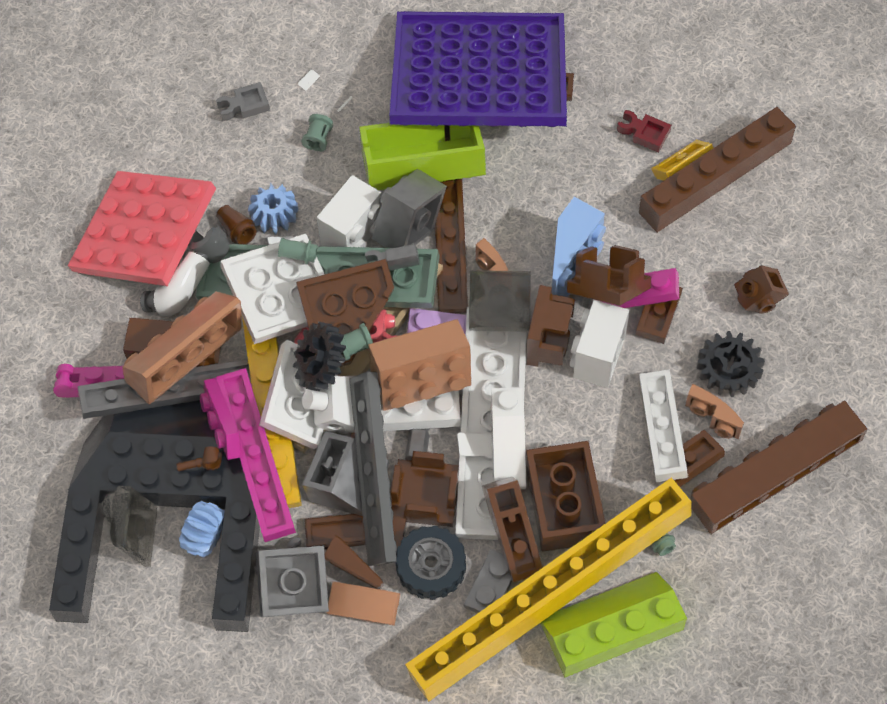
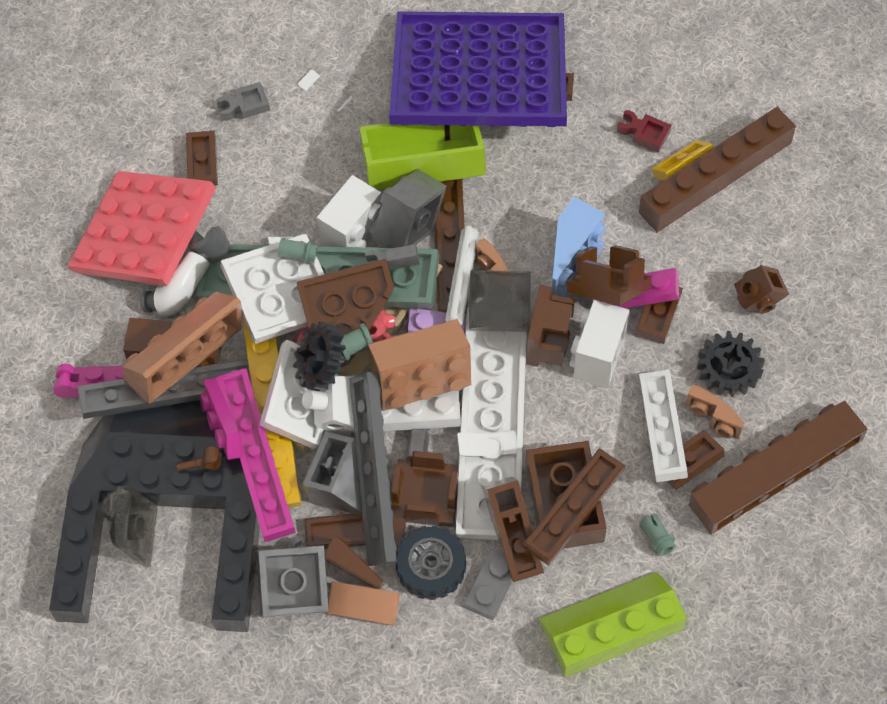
light blue gear [179,501,225,558] -> none
reddish brown cone [216,205,257,245] -> none
light blue gear [248,183,299,234] -> none
sand green bush [301,114,333,152] -> none
yellow brick [405,477,691,702] -> none
white slope [491,387,526,489] -> none
none -> reddish brown plate [186,130,218,186]
none -> white axle [445,226,478,325]
none -> reddish brown tile [523,448,625,566]

